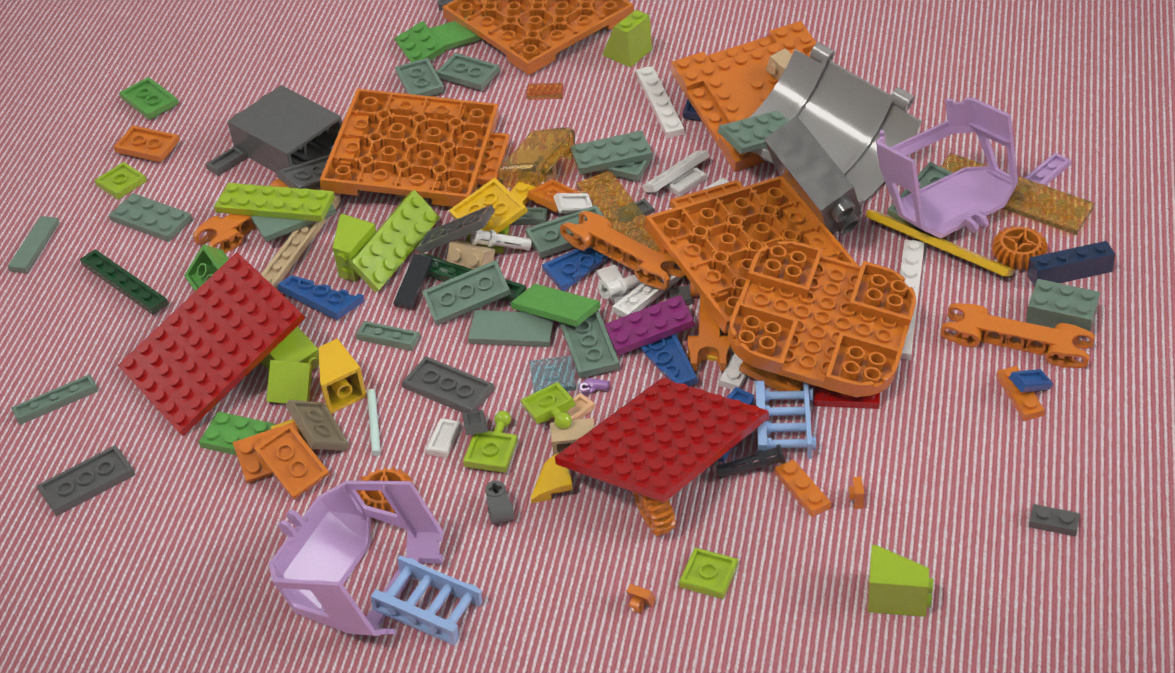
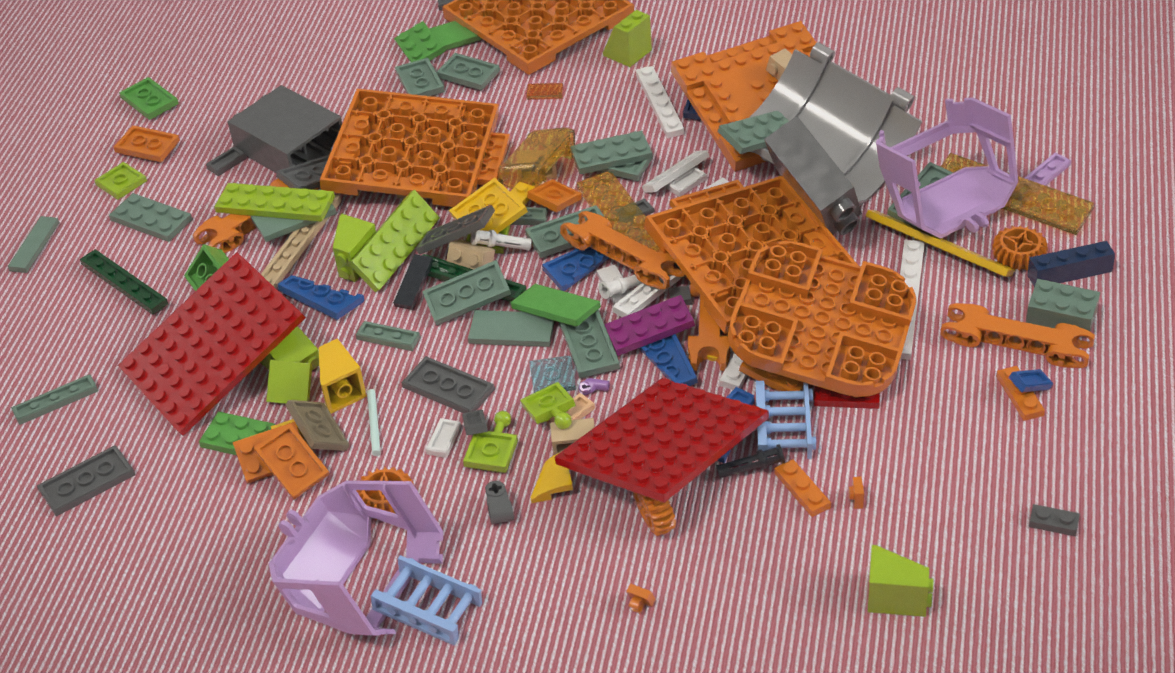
white tile [554,193,593,213] -> none
lime tile [679,547,739,599] -> none

